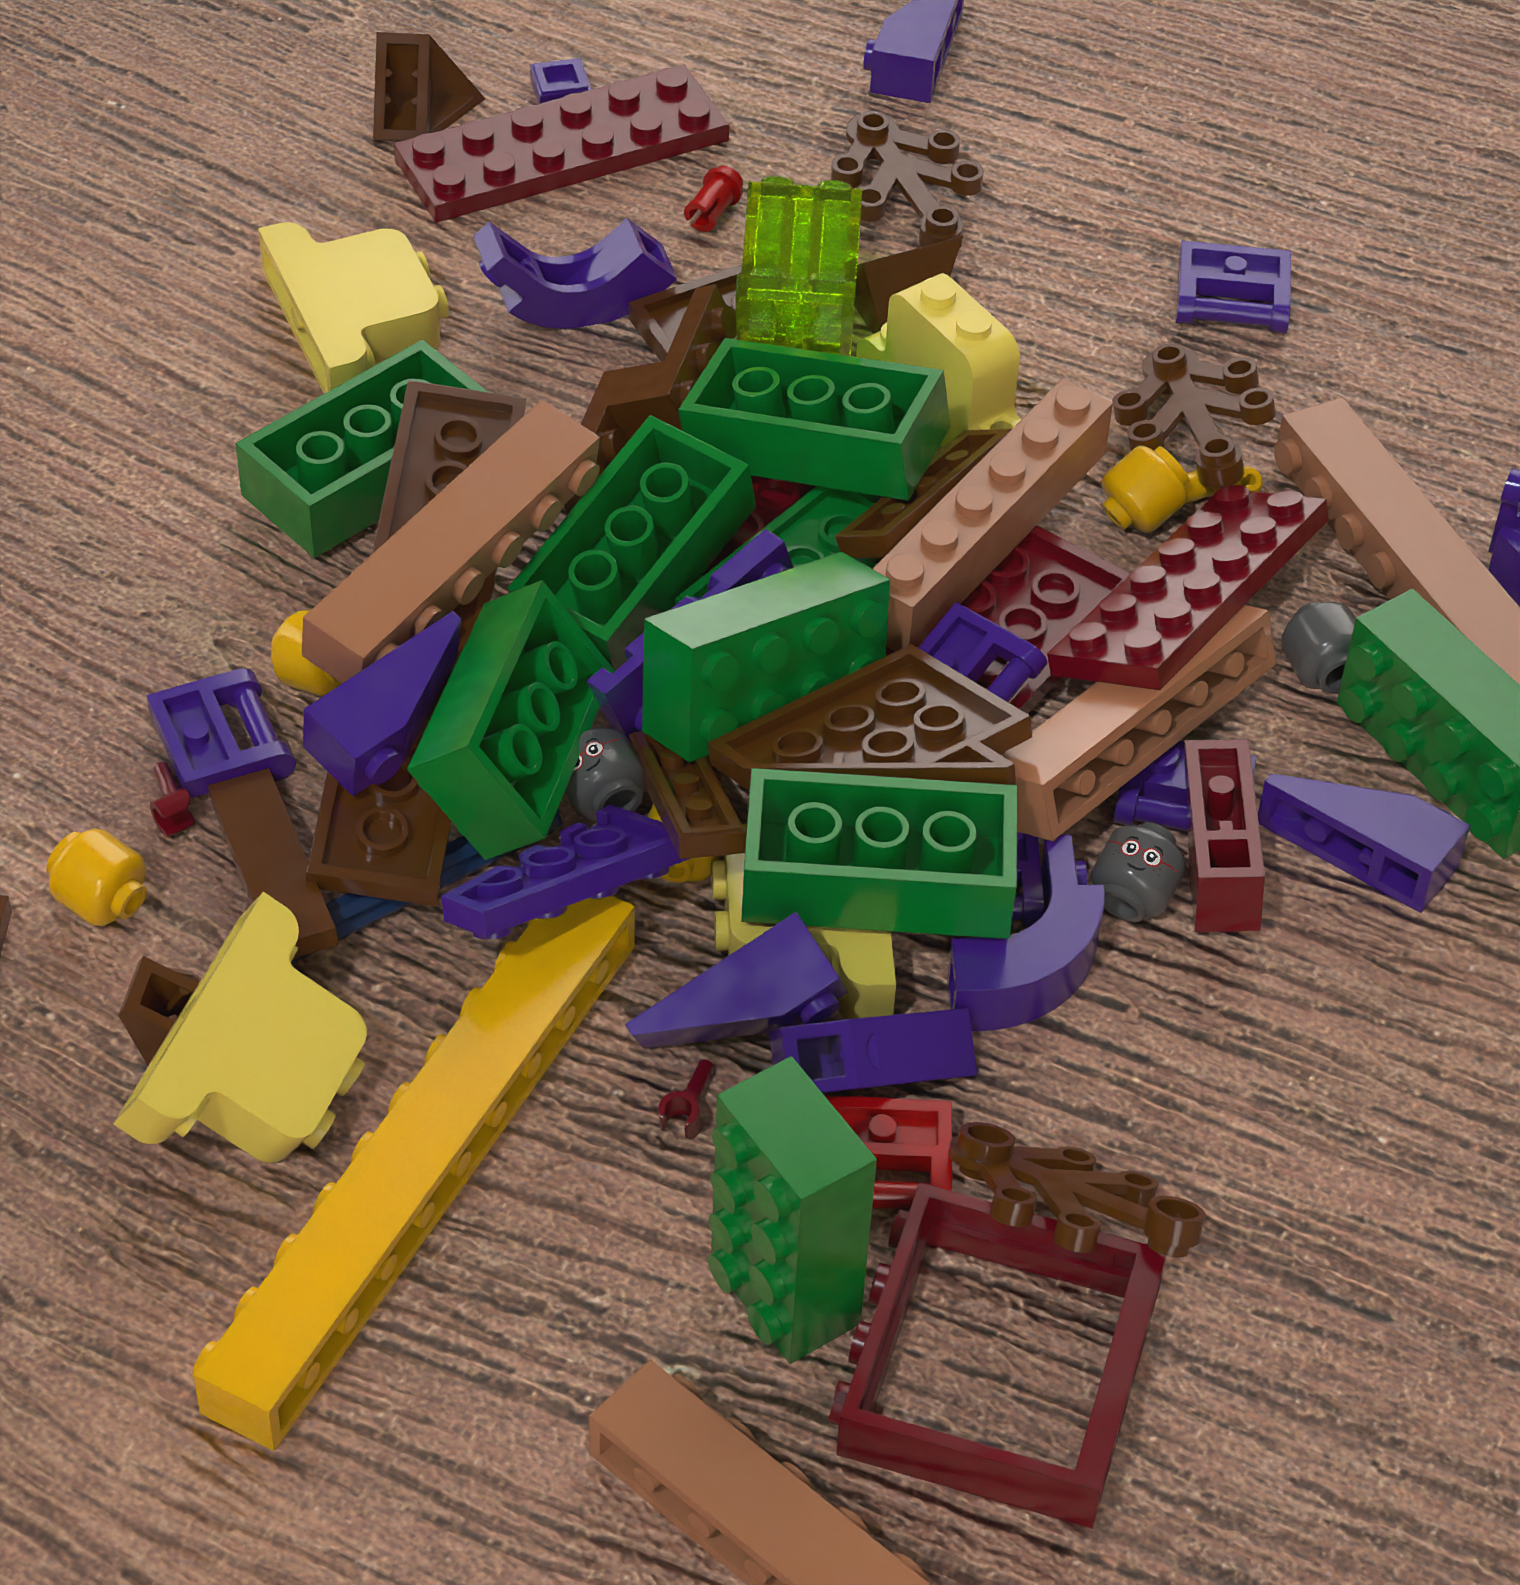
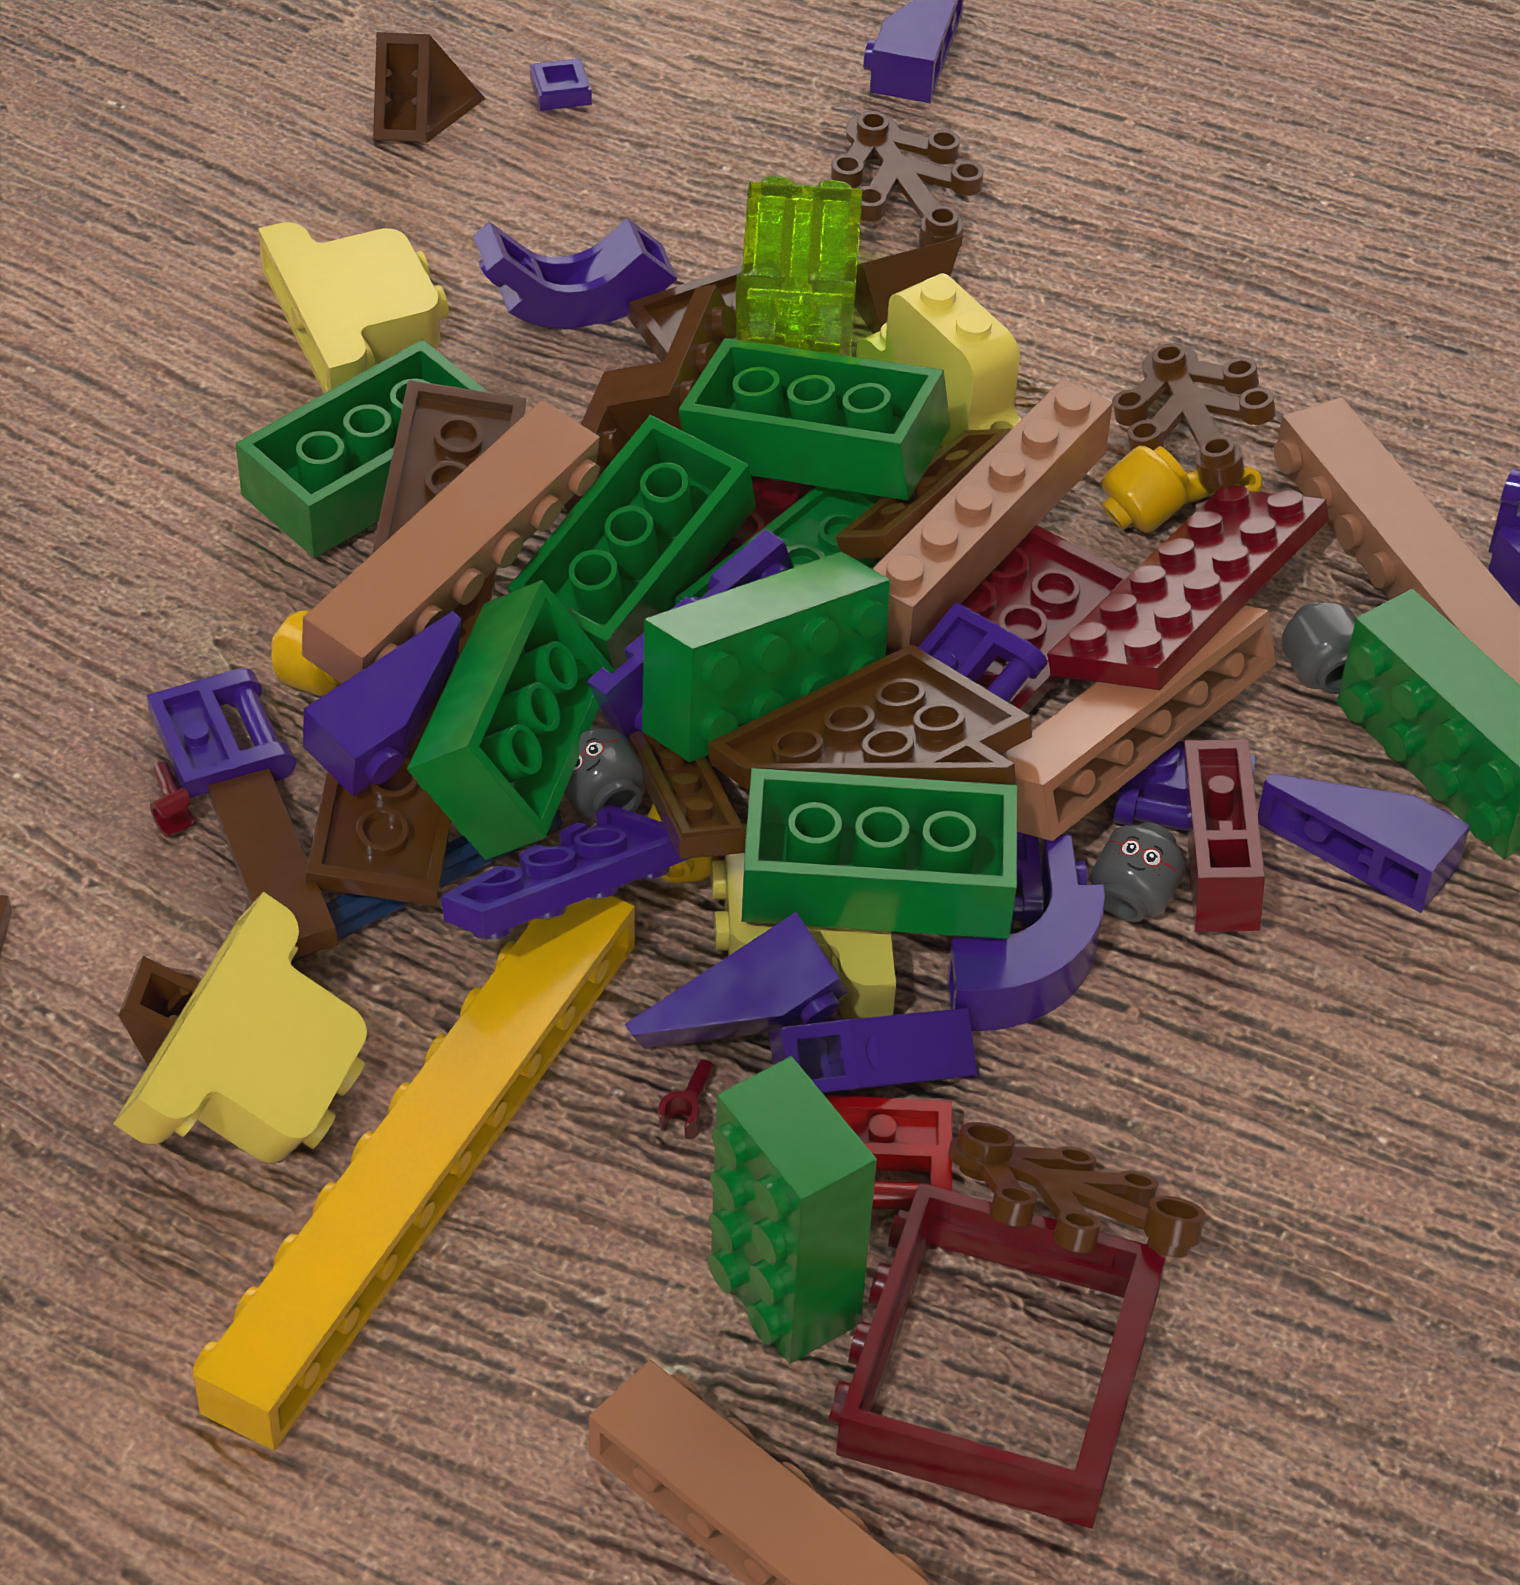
yellow head [46,828,147,926] -> none
plate [394,64,729,223] -> none
red pin [684,166,743,232] -> none
dark purple plate [1175,240,1291,334] -> none

